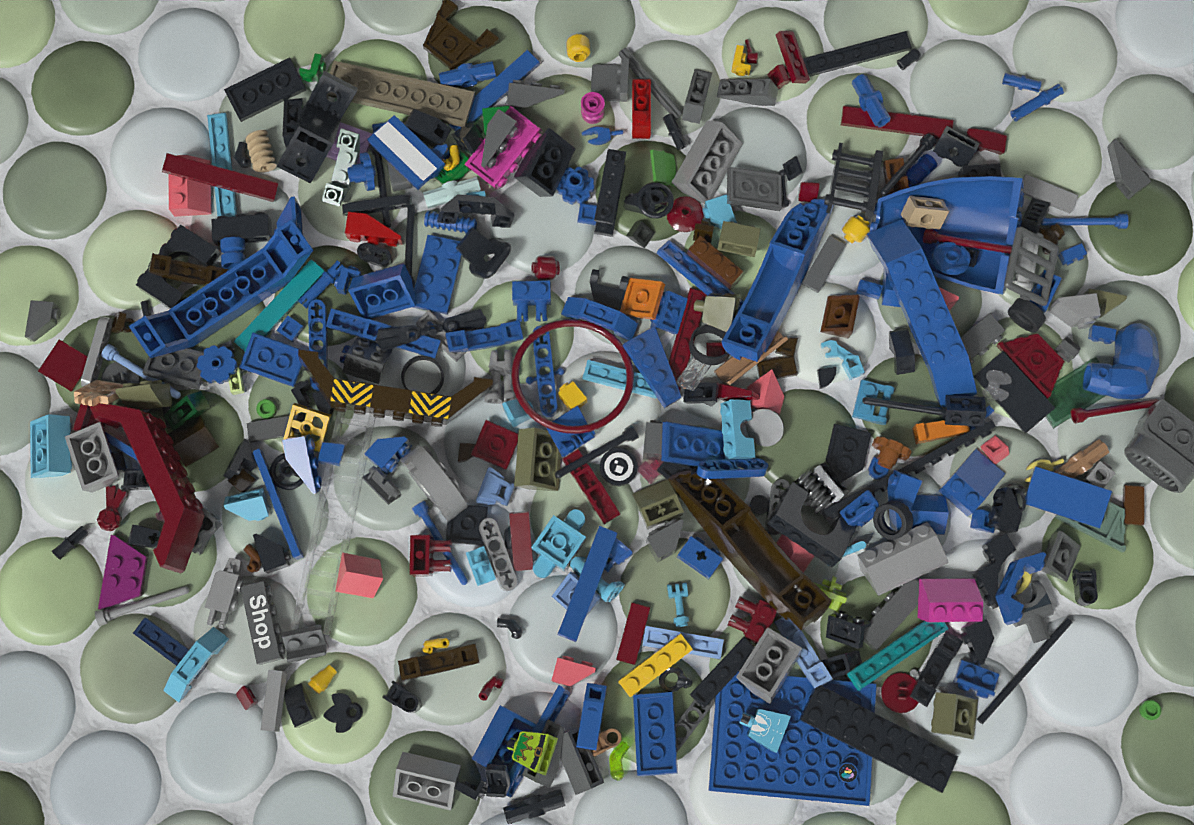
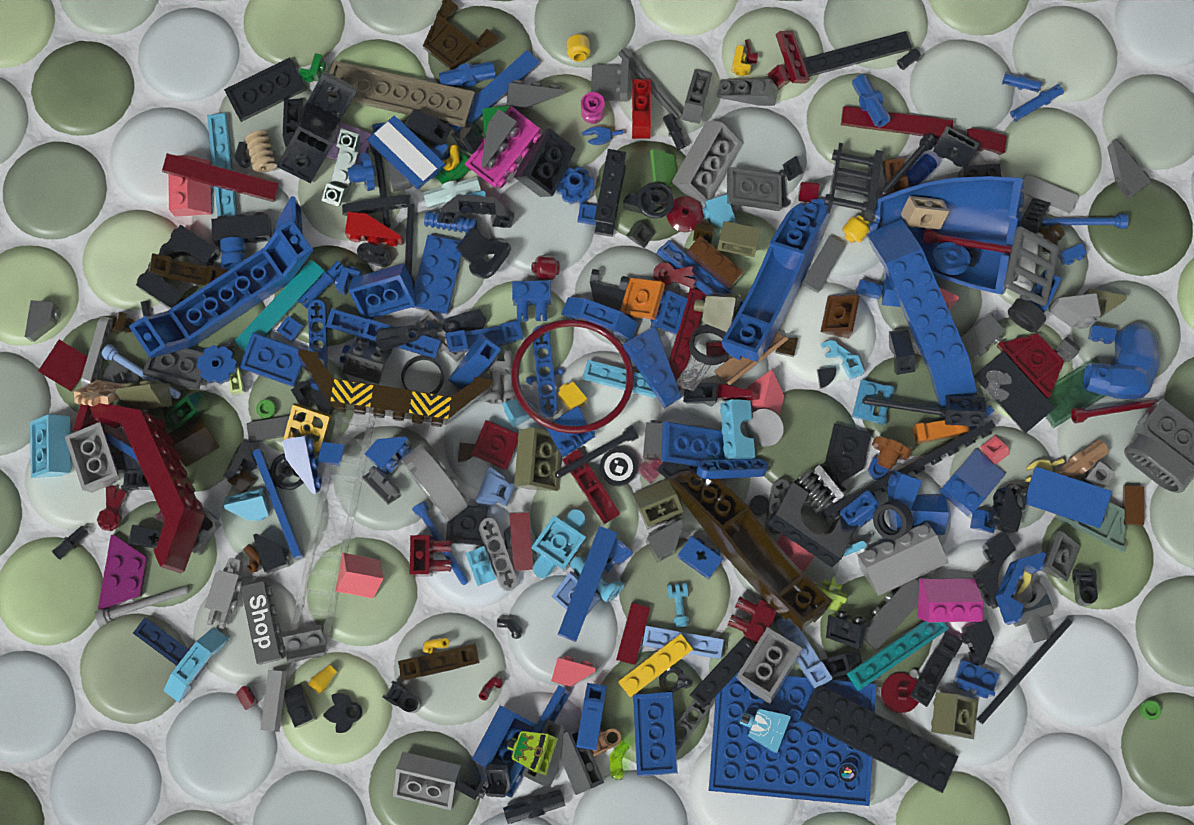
dark brown tile [756,356,798,379] -> none
none -> blue slope [448,334,501,390]
none -> dark red piece [653,263,697,289]

